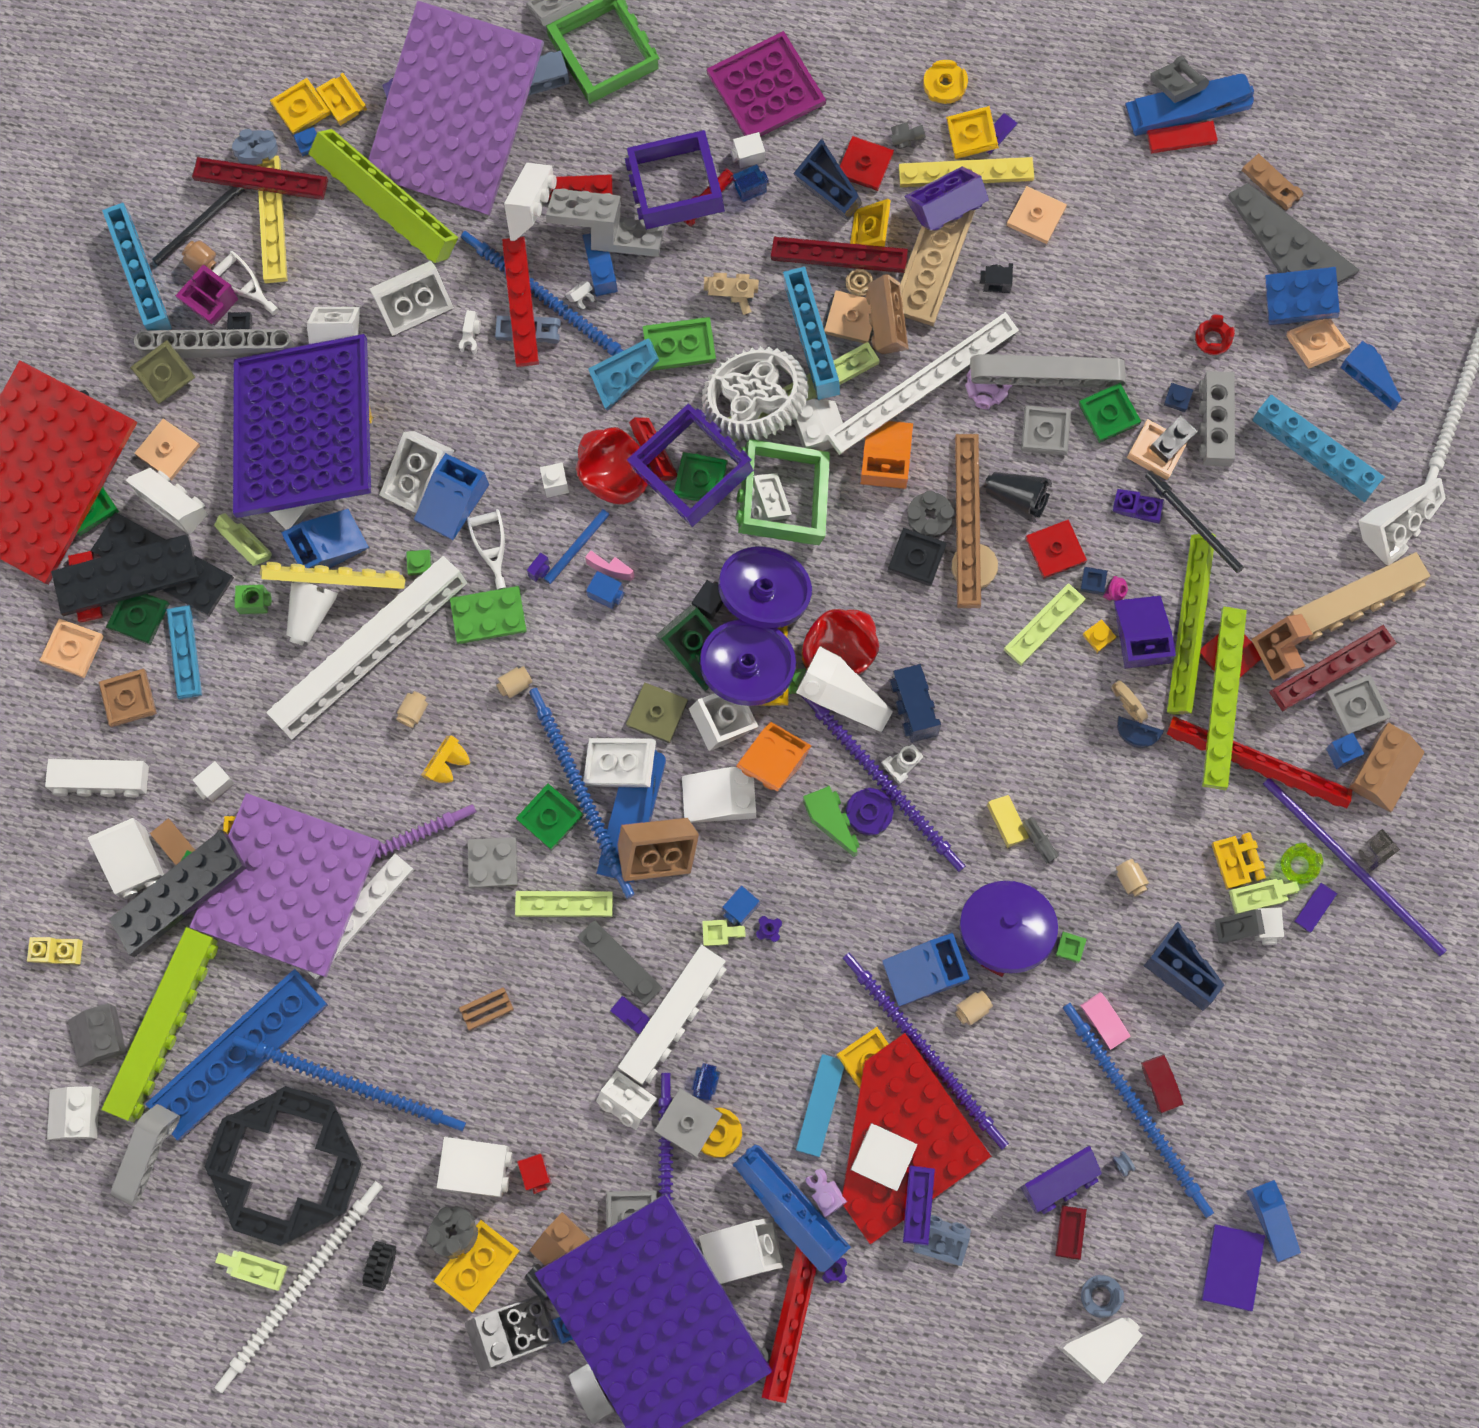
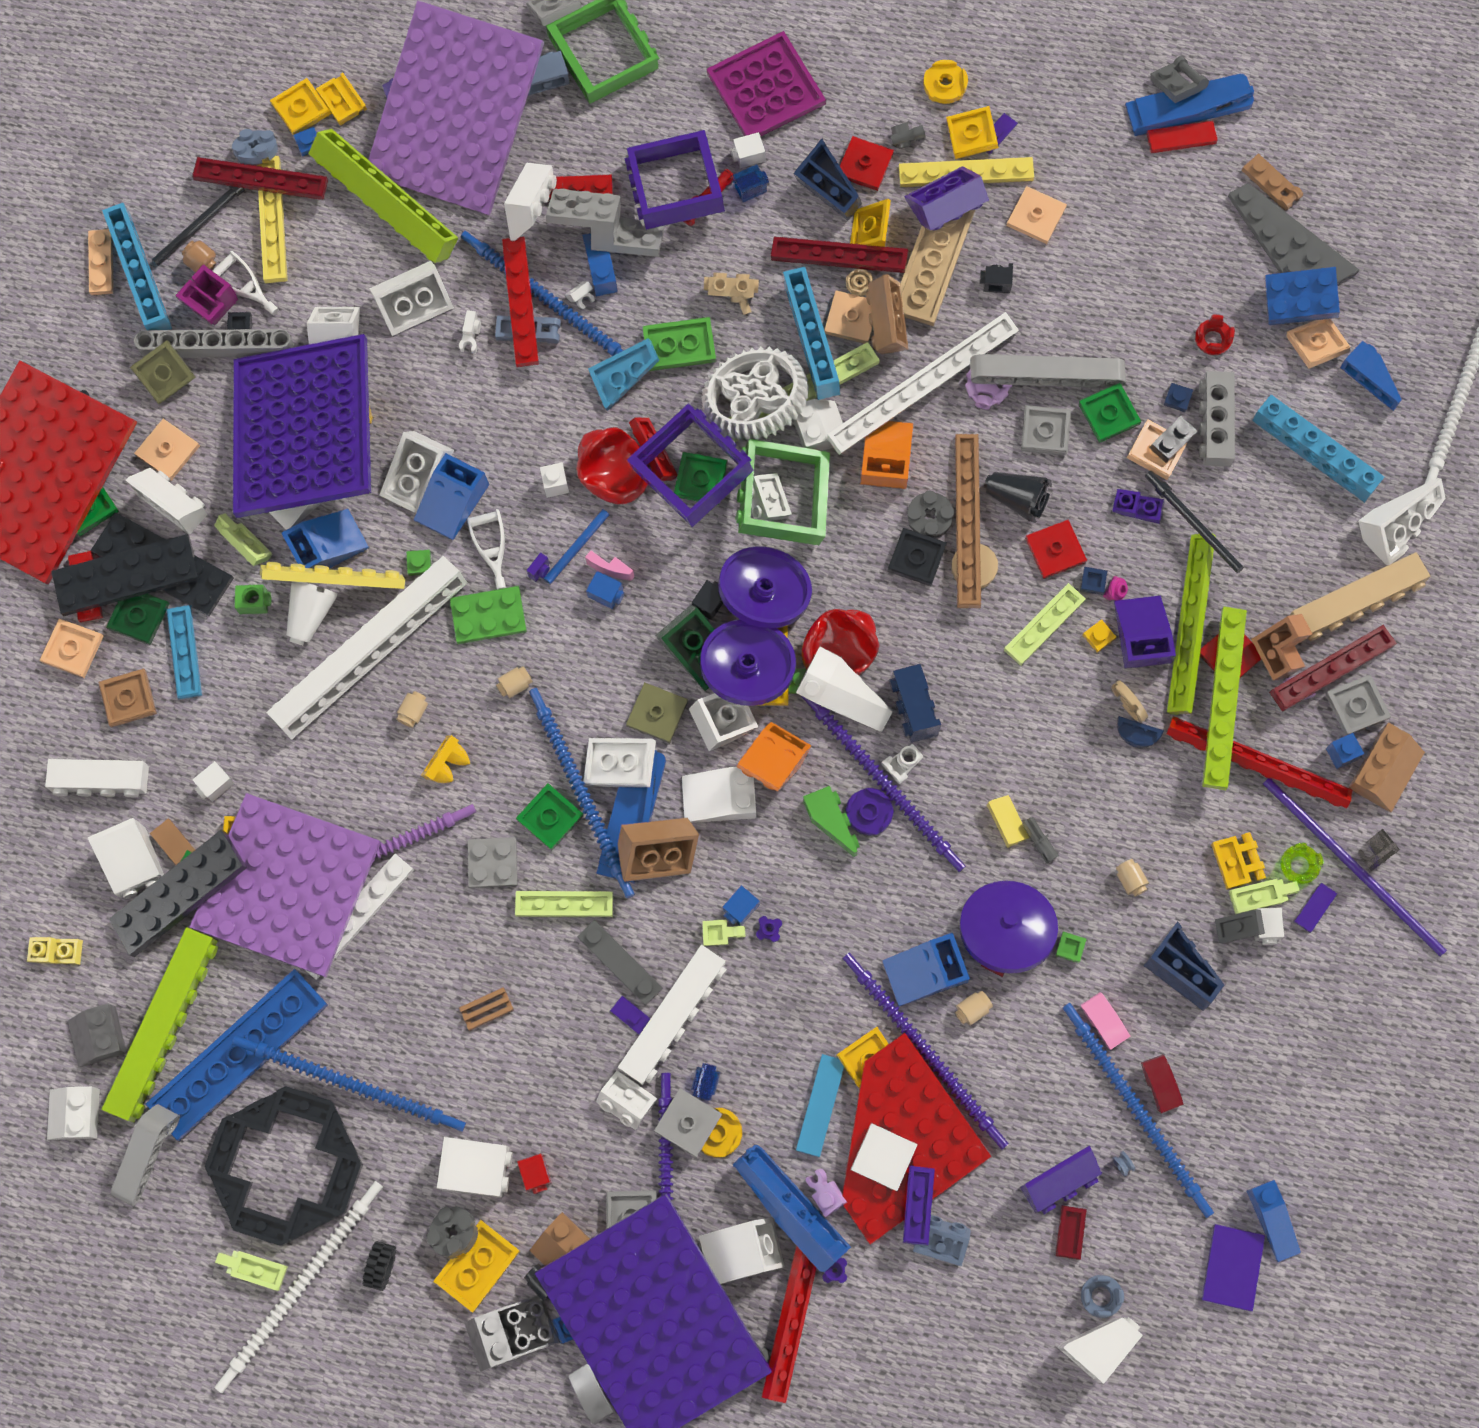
none -> light nougat plate [88,229,113,295]

